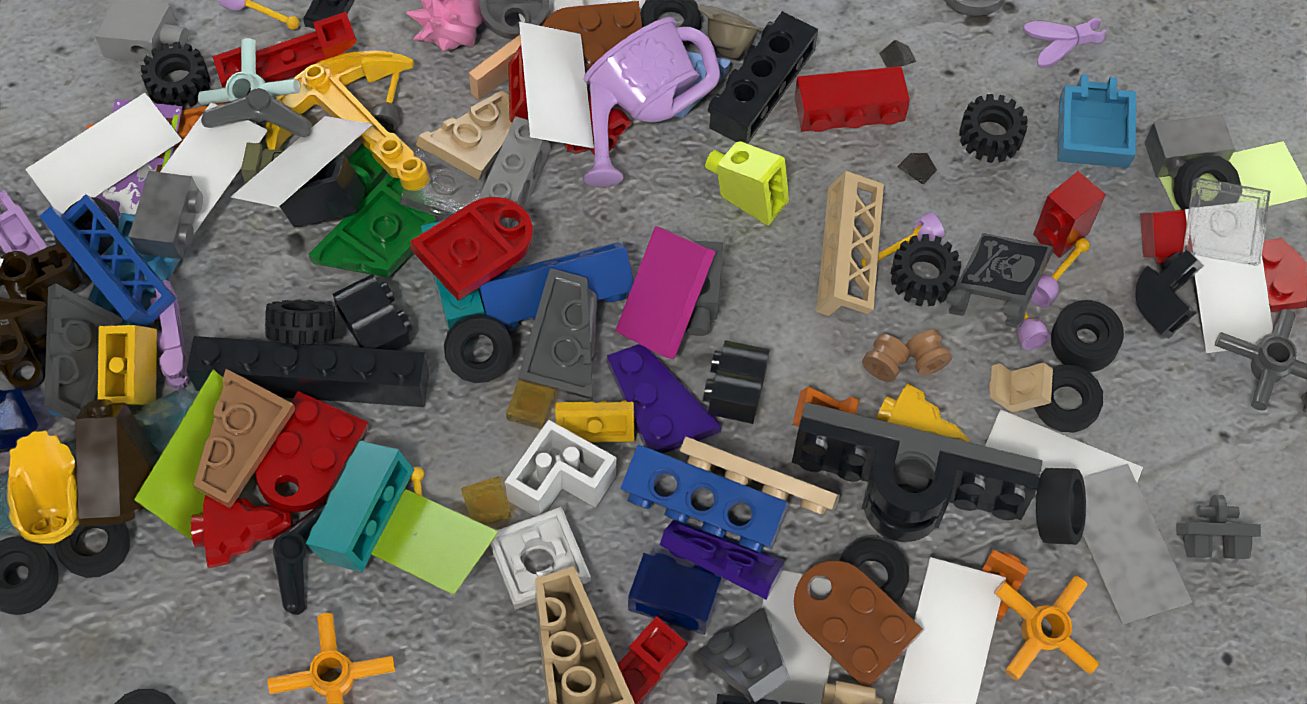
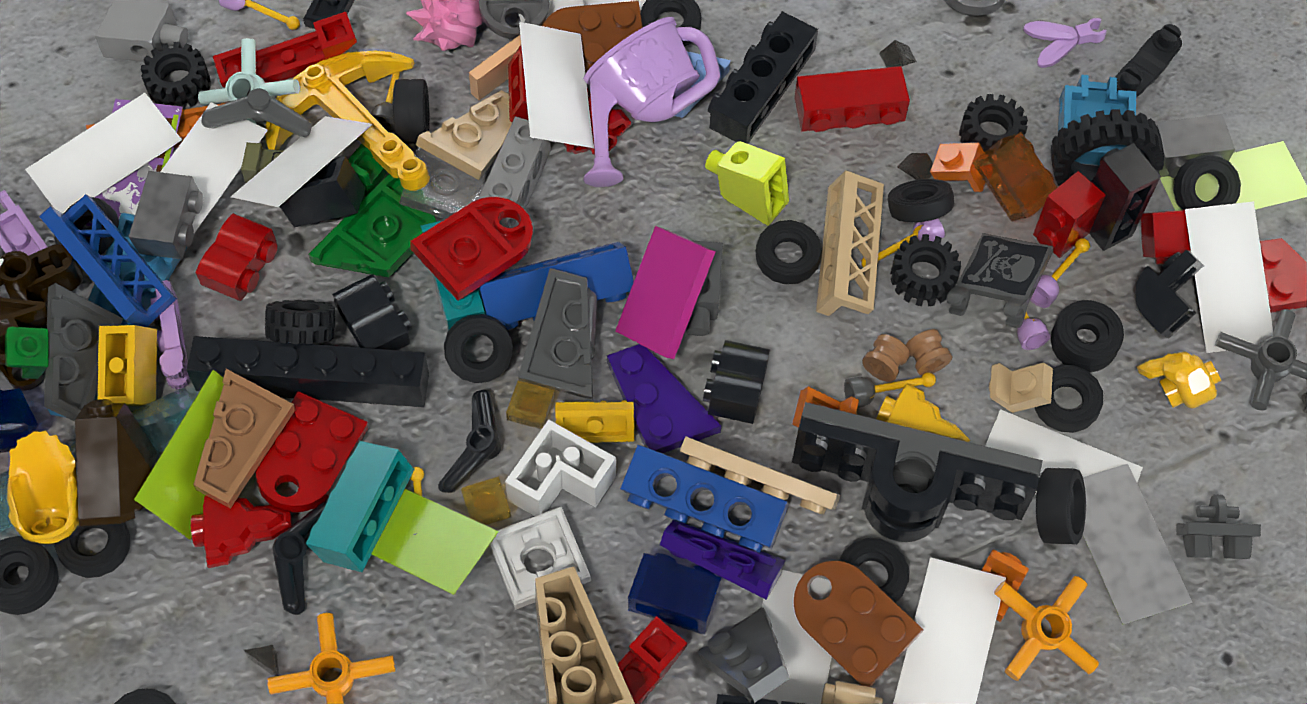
dark tan piece [697,5,764,59] -> none
clear tile [1183,178,1271,266] -> none
none -> green bracket [5,327,48,379]
none -> red brick [195,213,278,301]
none -> clear smoke piece [244,645,279,677]
none -> black tyre [393,79,430,144]
none -> black piece [438,390,501,493]
none -> black tyre [755,220,822,284]
none -> hinge [844,372,936,408]
none -> black tyre [887,179,954,222]
none -> orange bracket [930,143,992,192]
none -> clear orange brick [972,132,1058,222]
none -> black tyre [1051,109,1165,186]
none -> black brick [1089,143,1161,251]
none -> black piece [1115,24,1182,97]
none -> yellow head [1136,352,1221,409]

